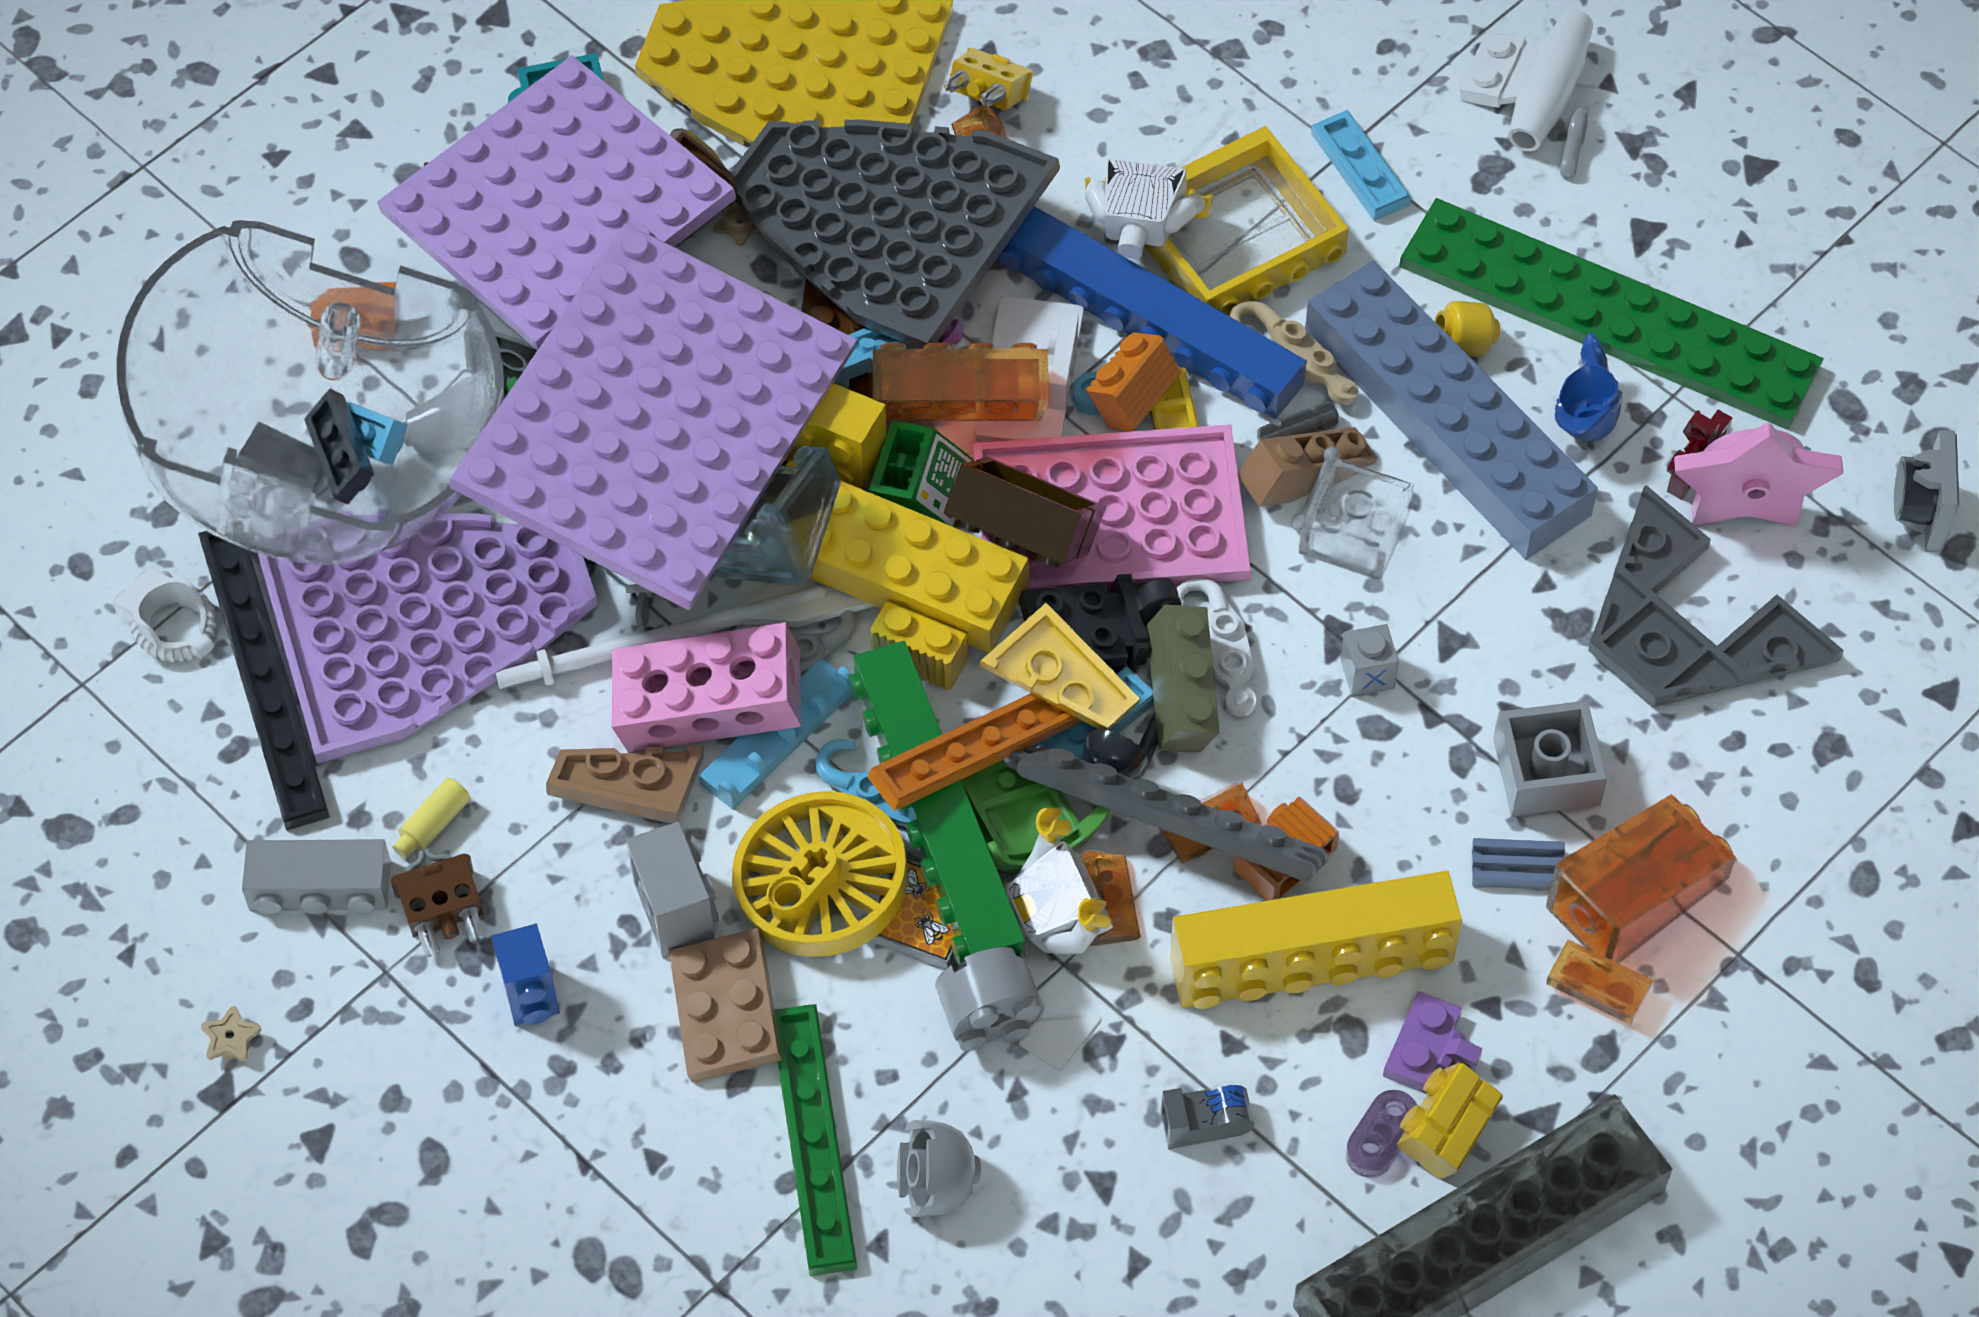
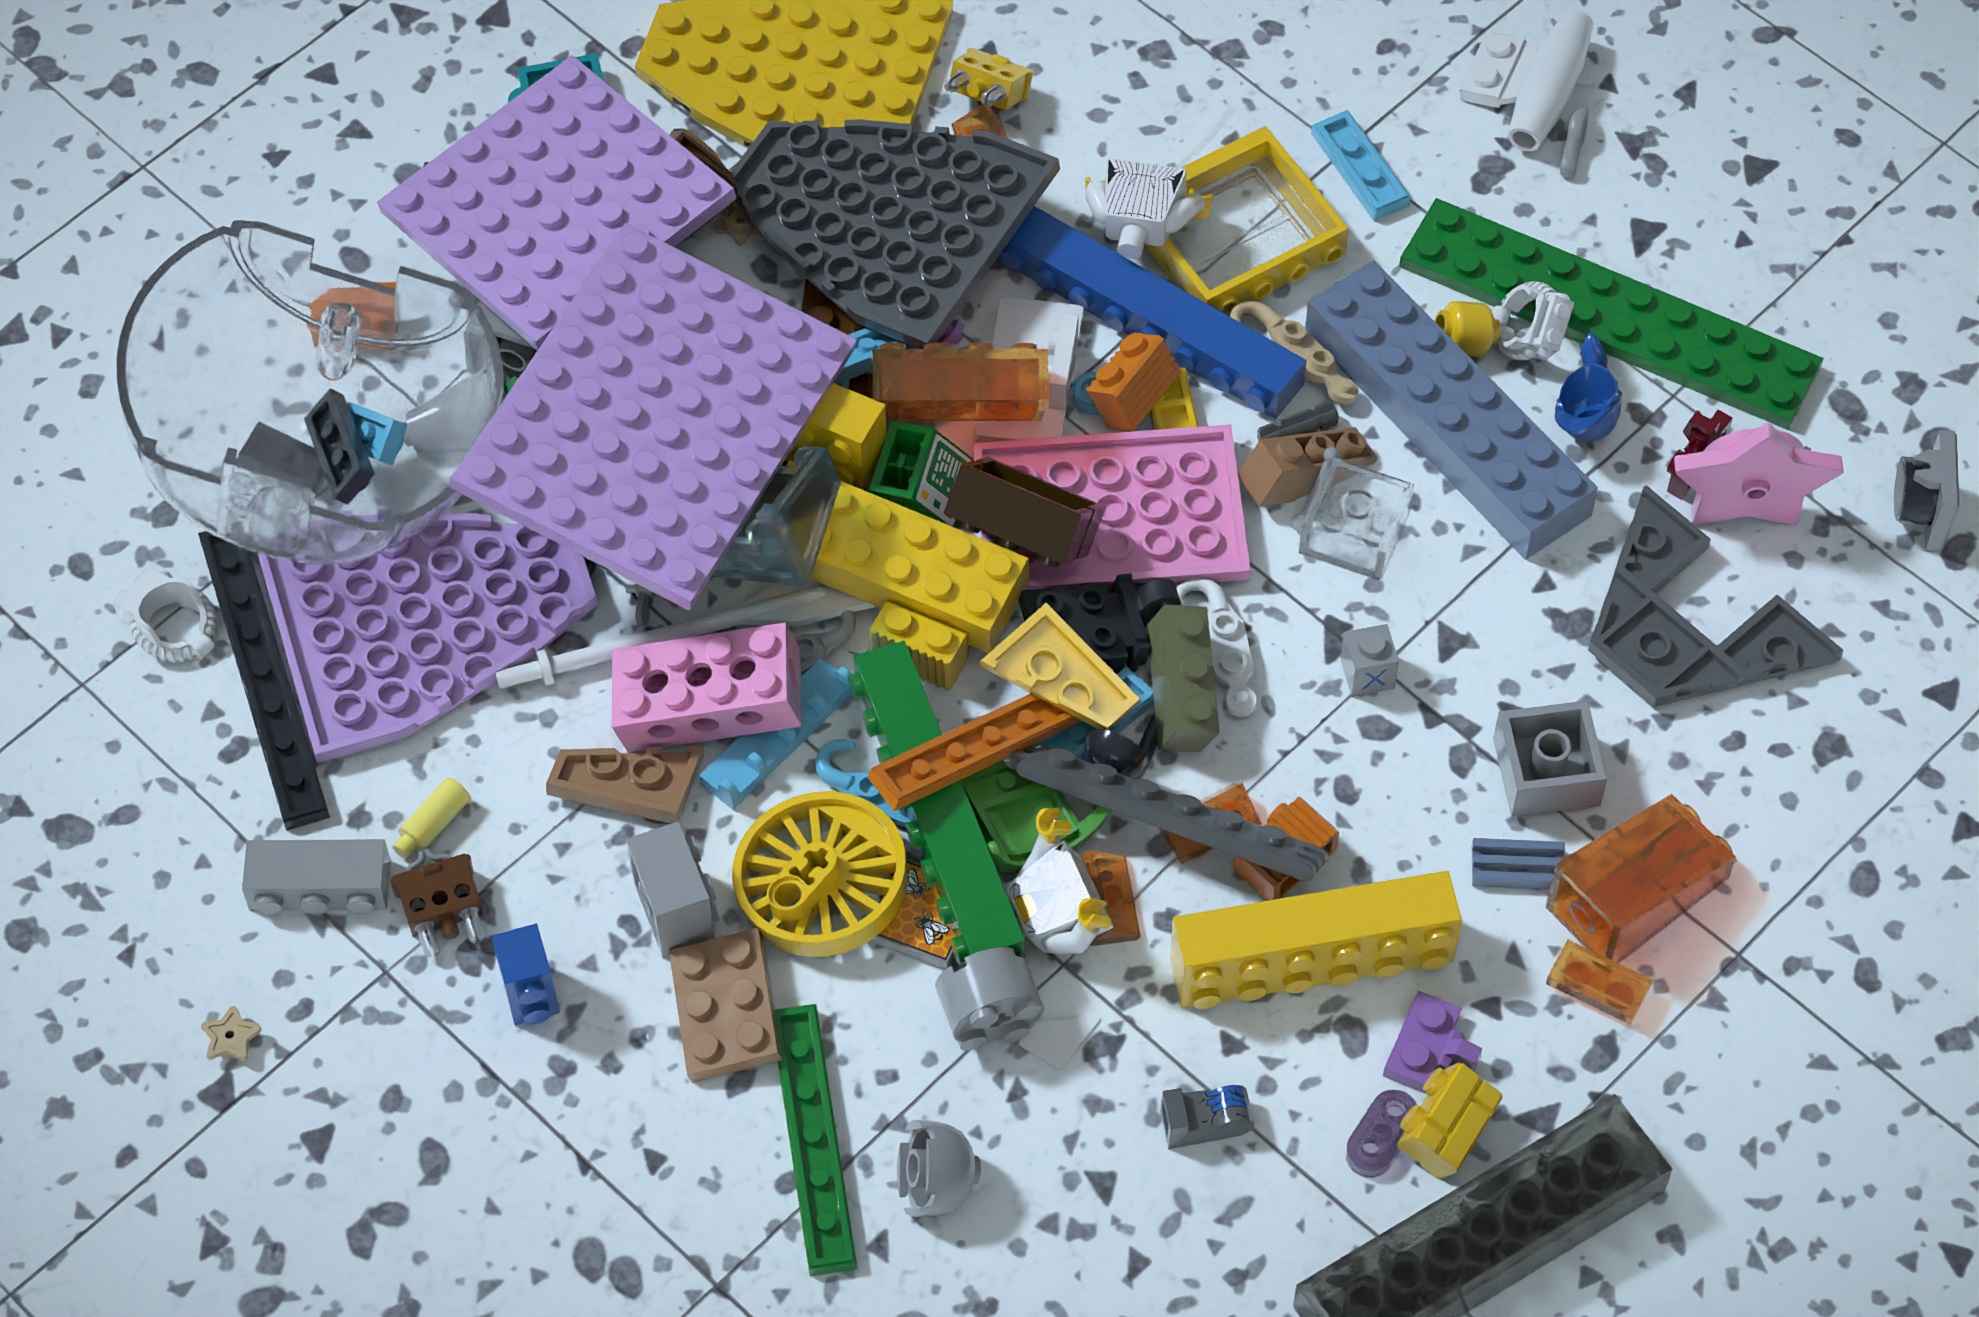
none -> white piece [1493,281,1574,361]

